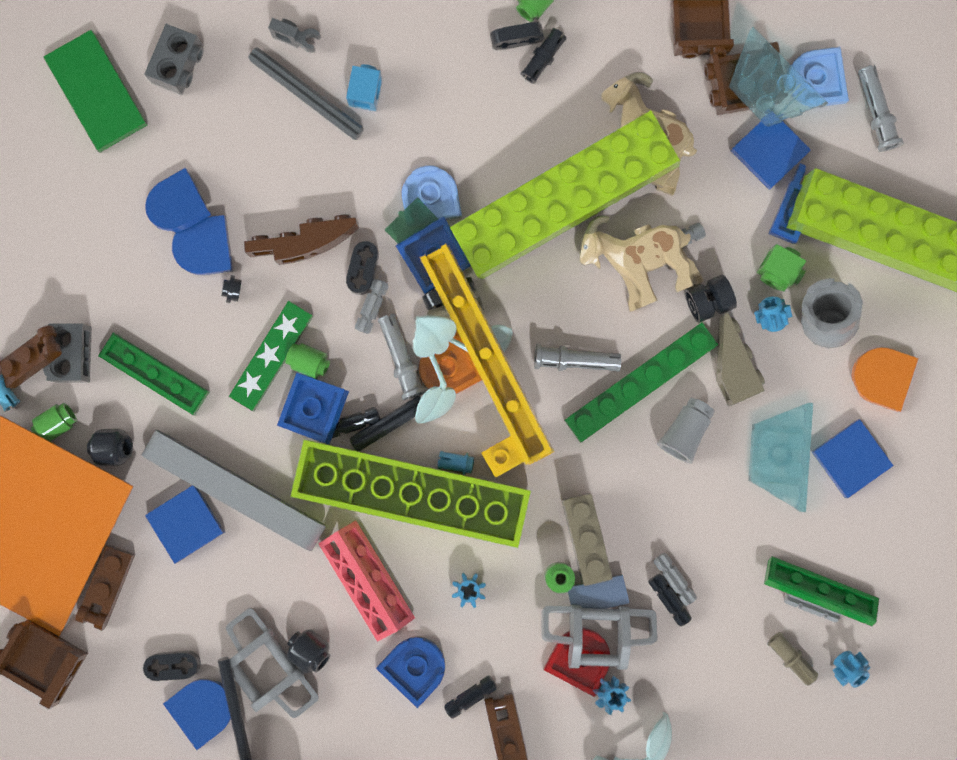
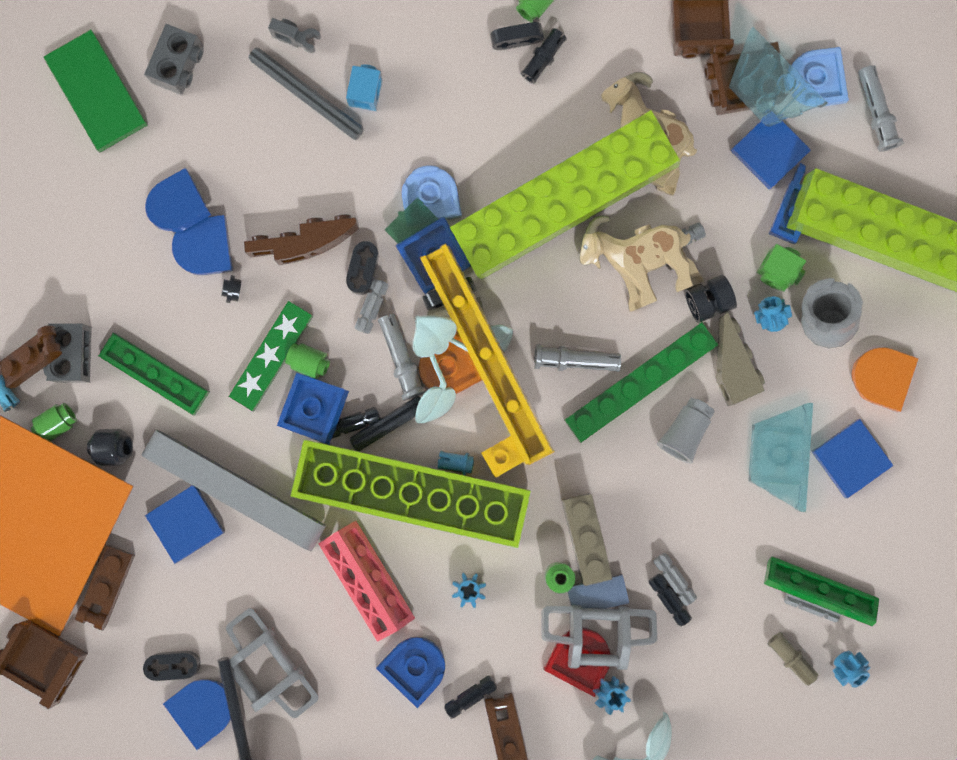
black head [287,629,331,673] -> none

